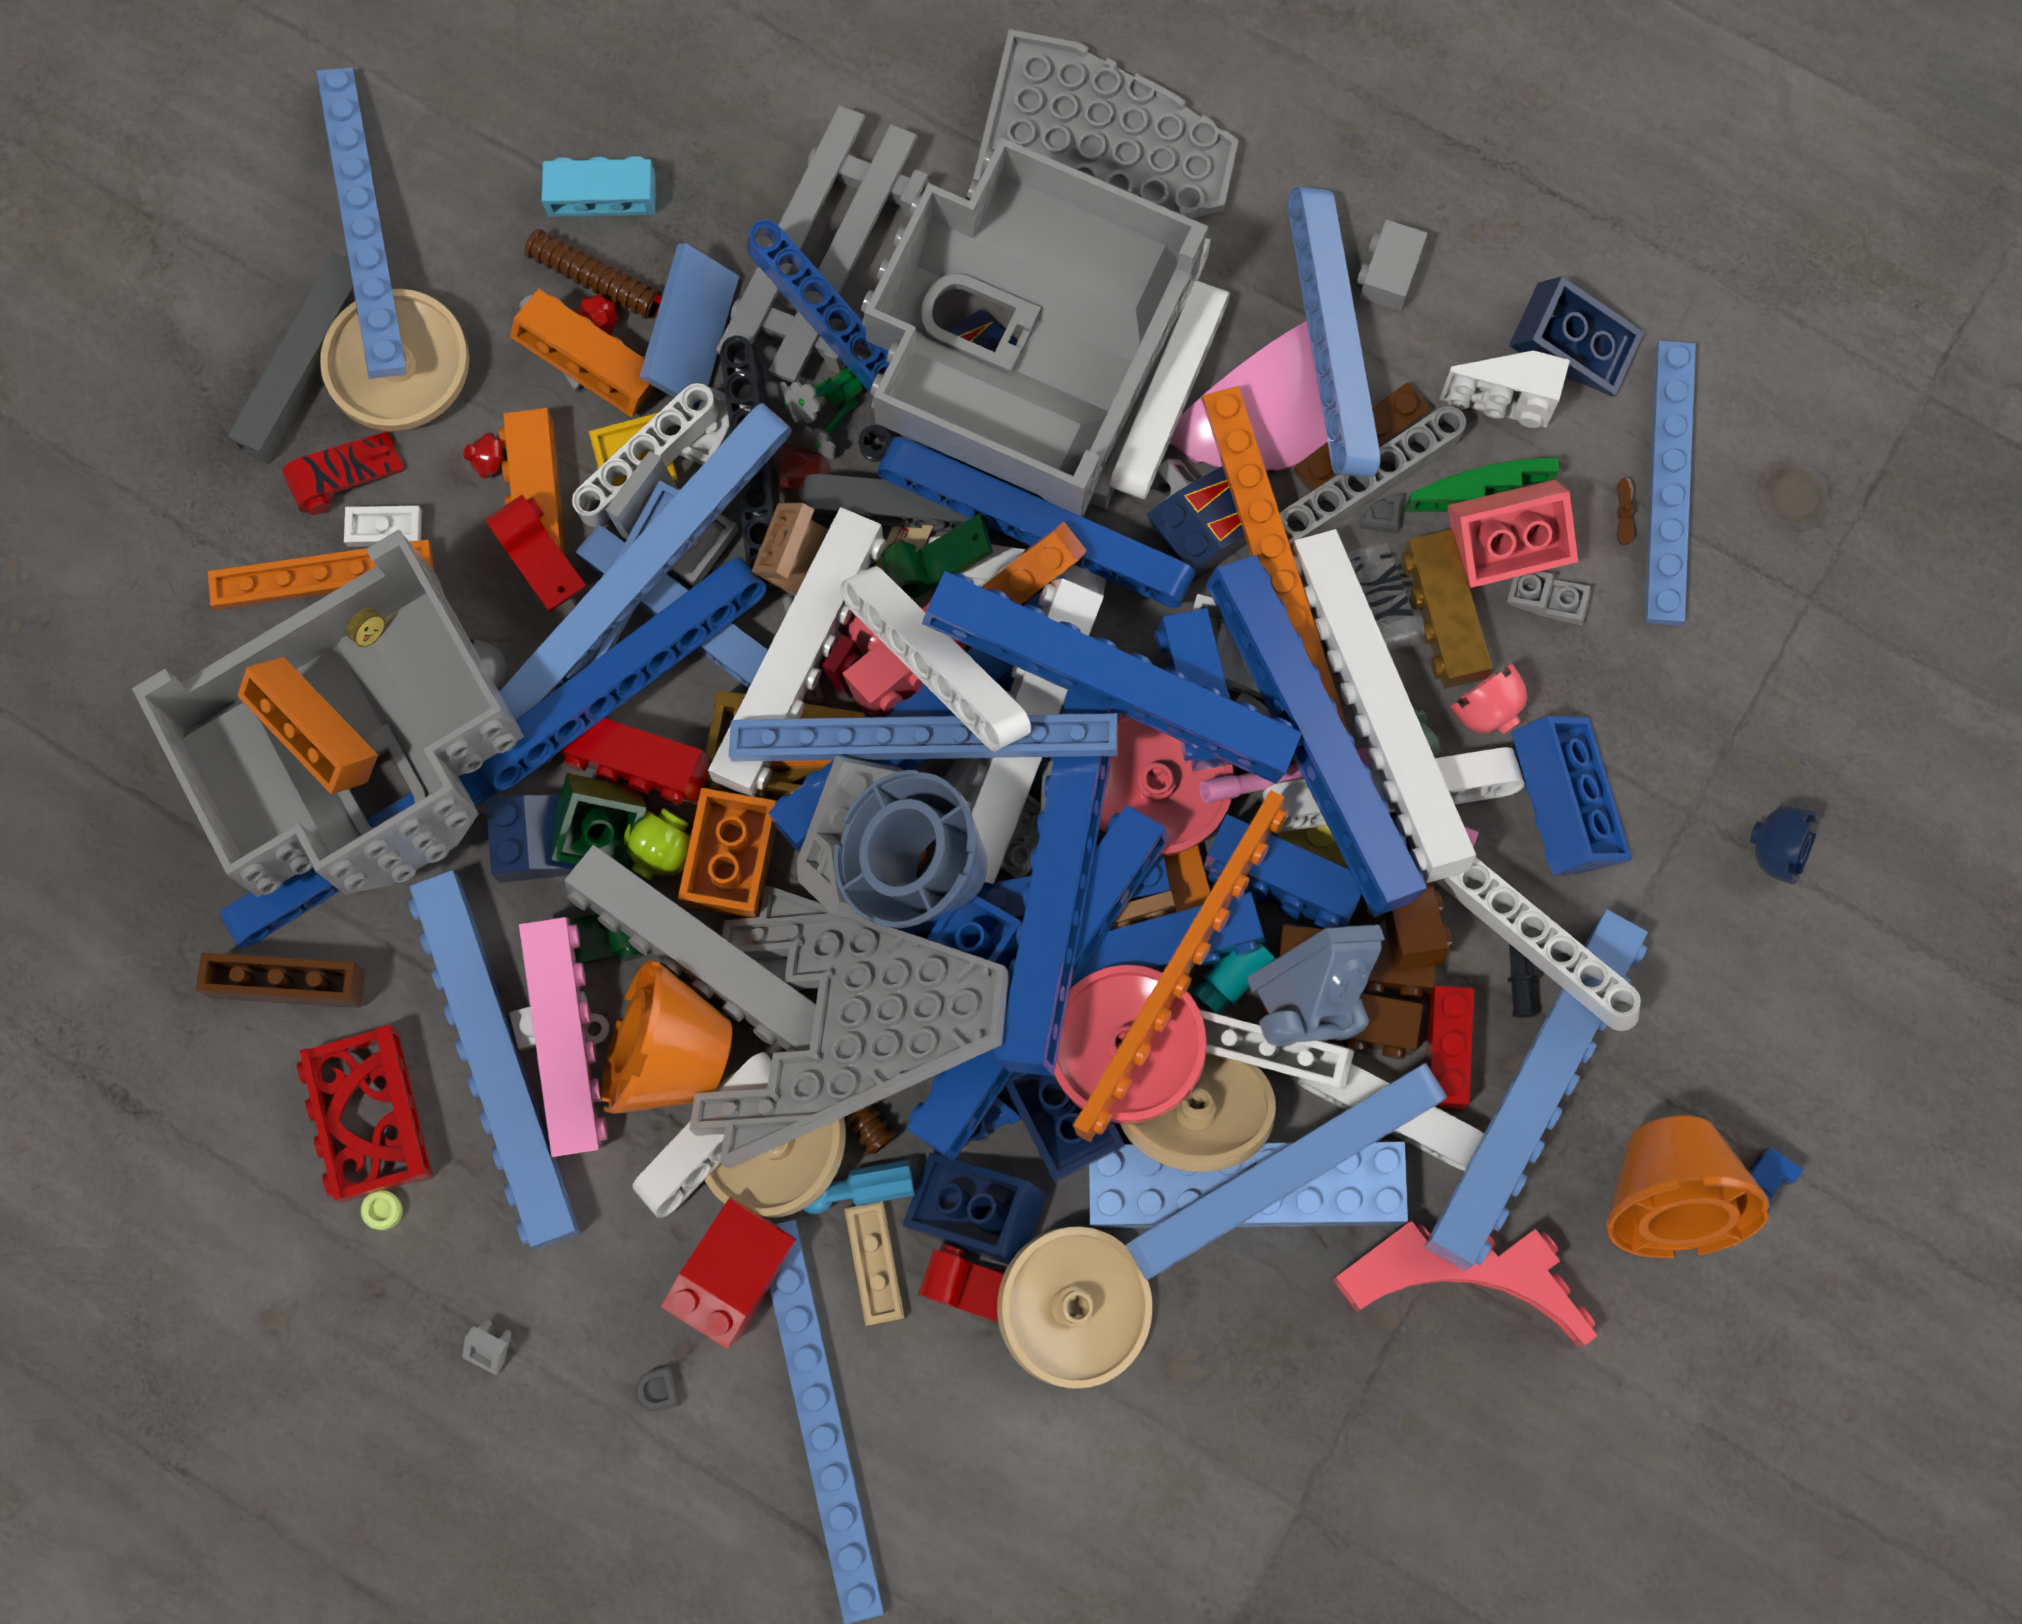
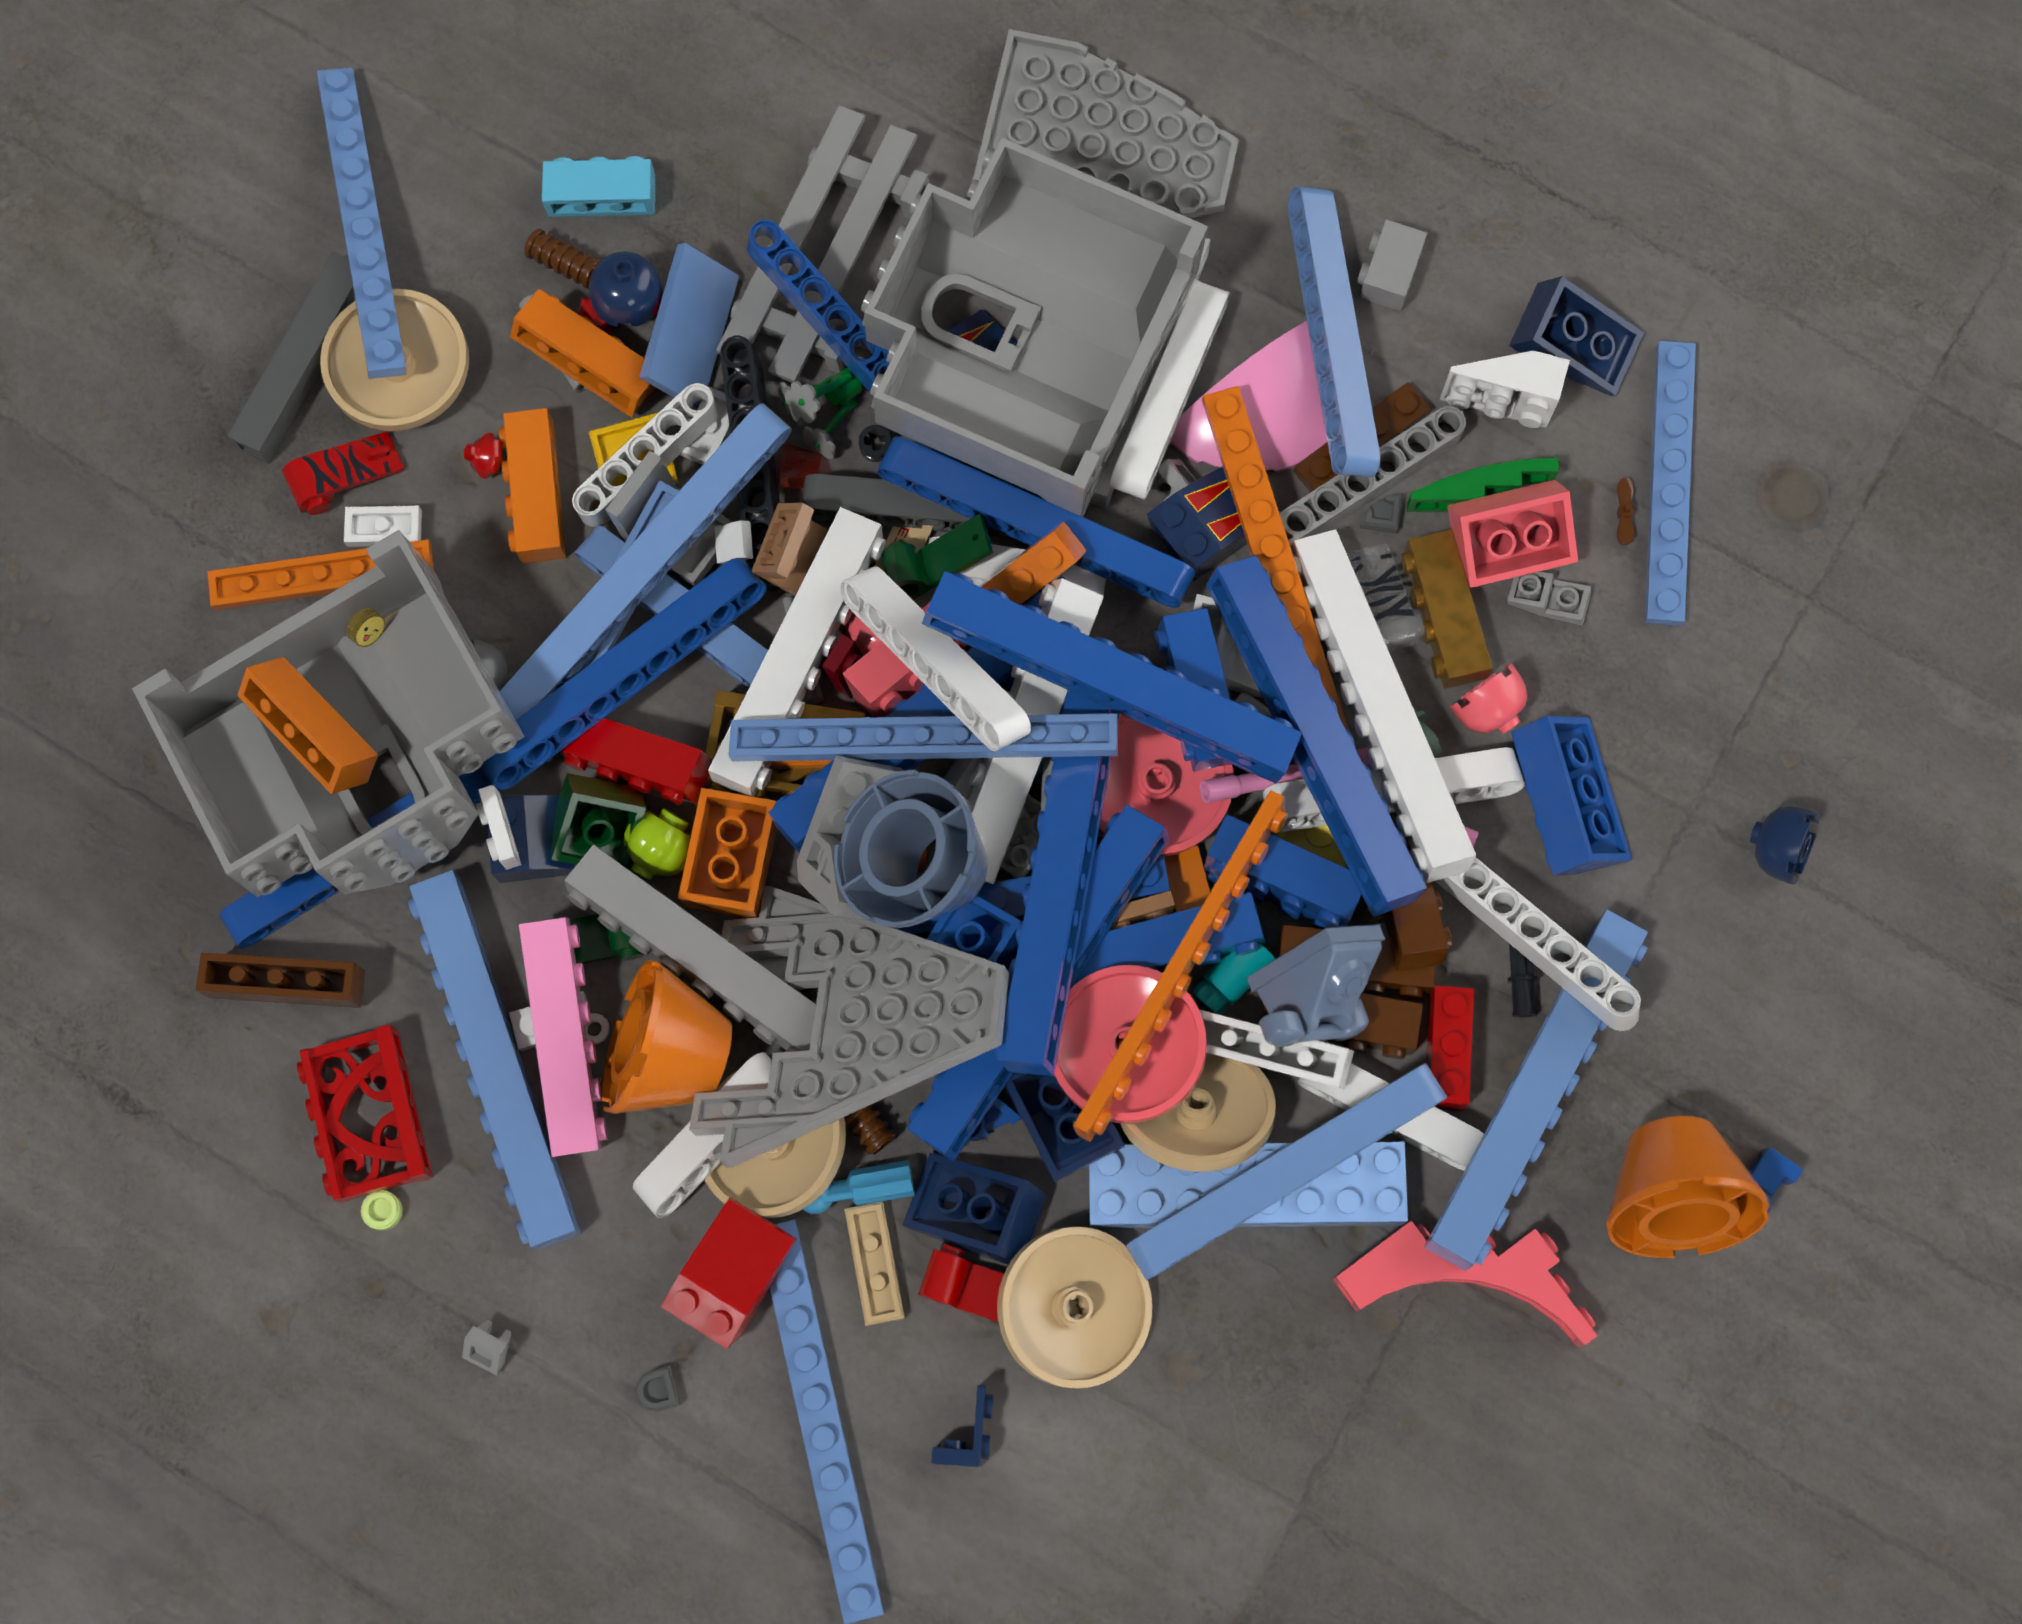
red door [484,494,587,612] -> none
none -> white plate [476,785,521,869]
none -> dark blue cylinder [589,251,663,327]
none -> white tile [714,520,753,564]
none -> dark blue bracket [931,1385,993,1467]

